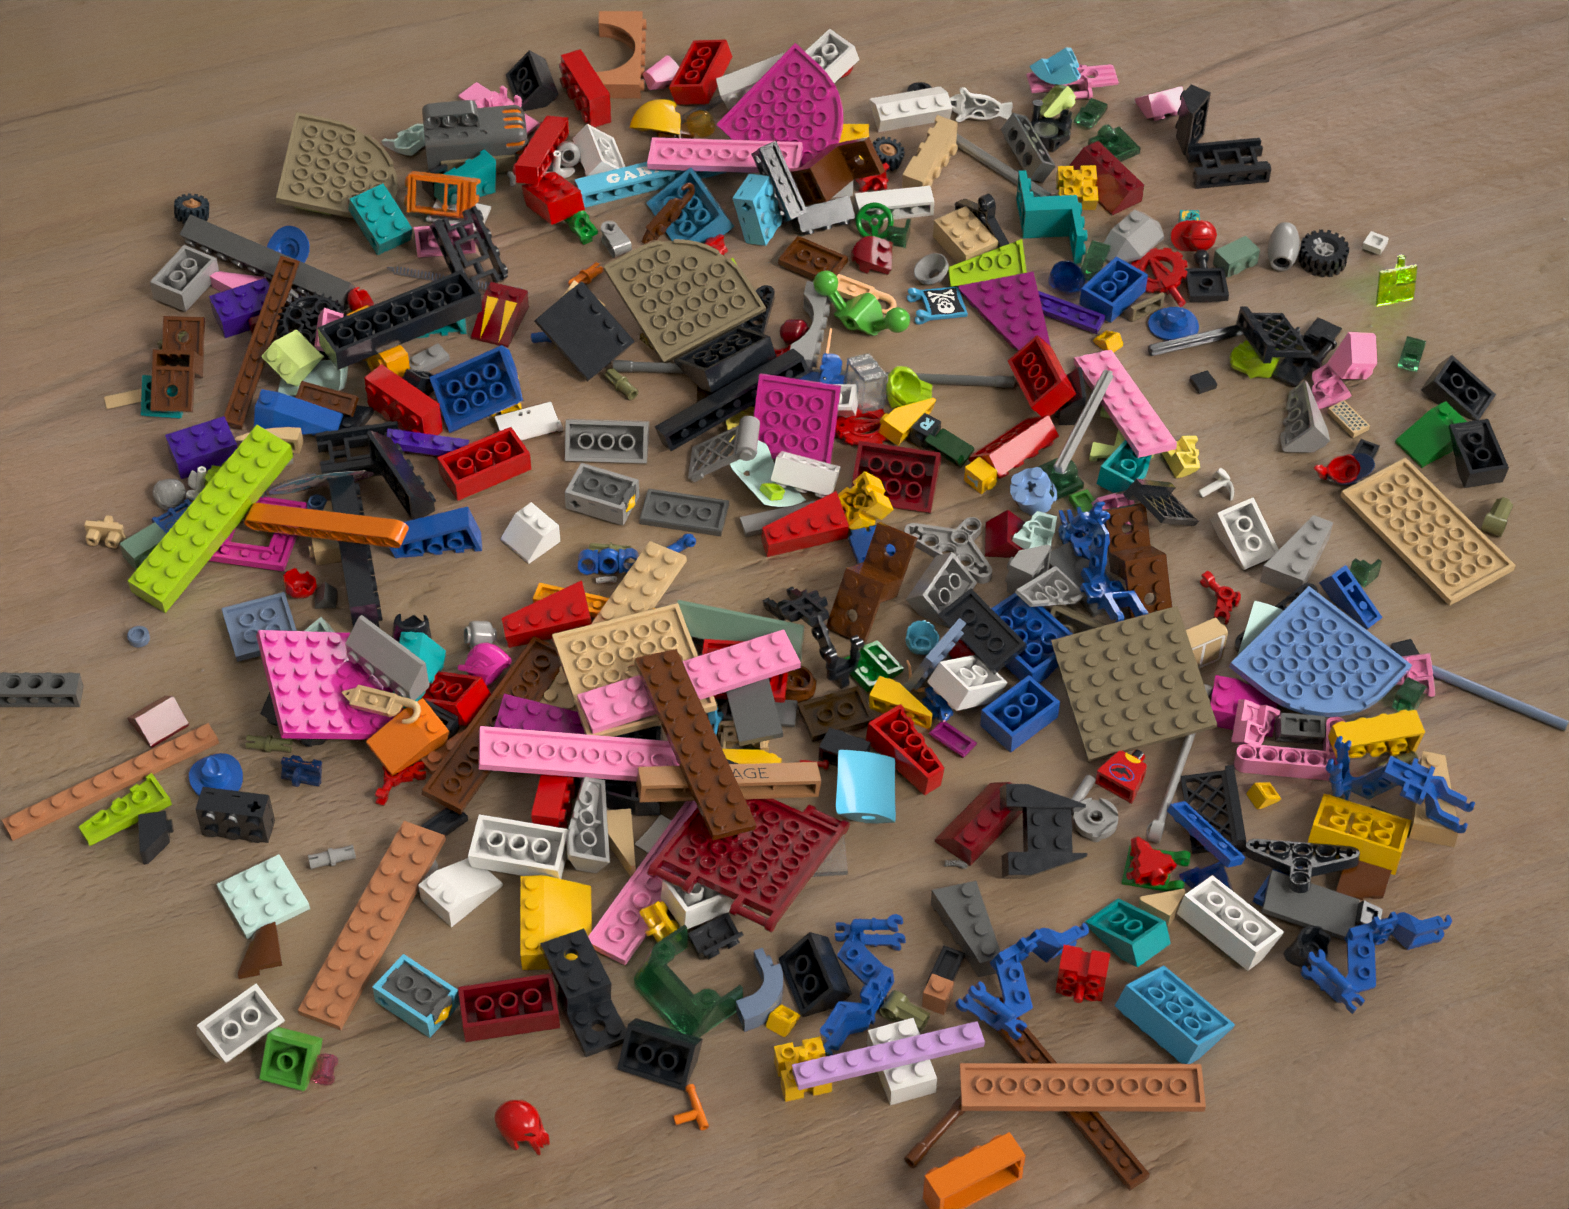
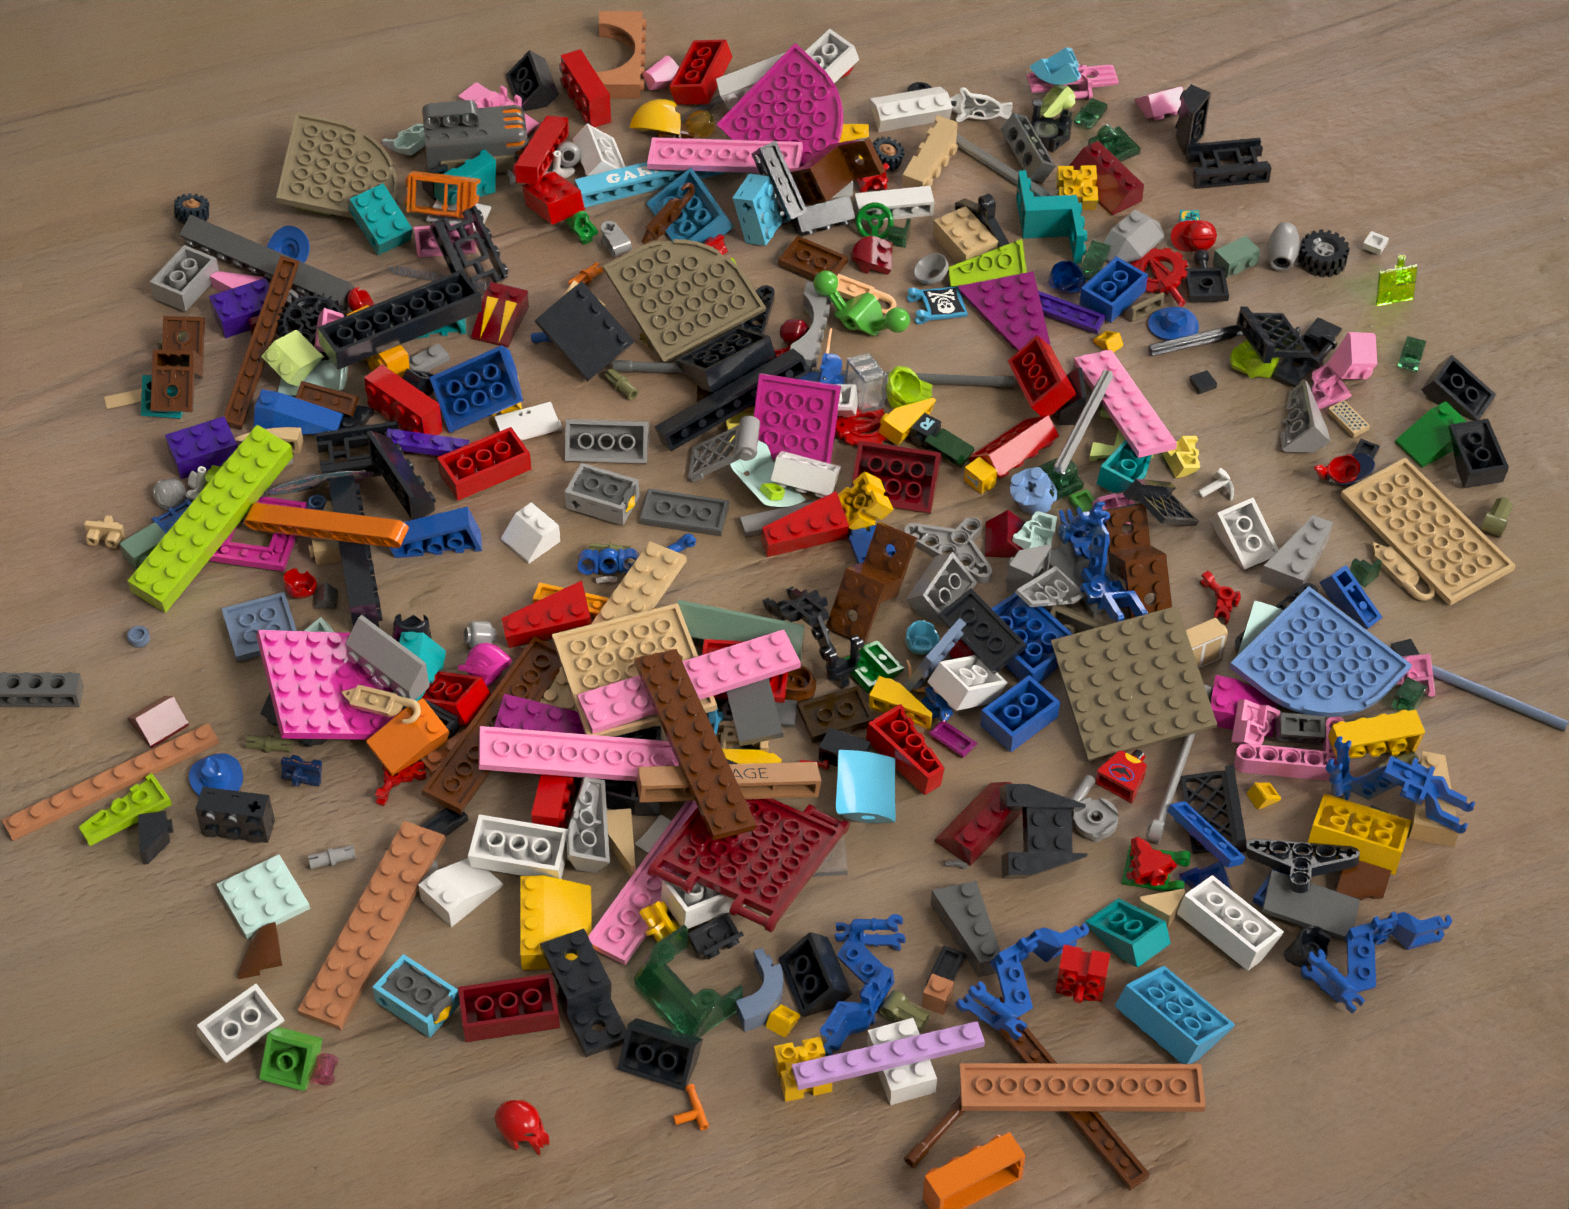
plate [1355,901,1383,926] -> none
none -> tan plate [1372,542,1435,601]

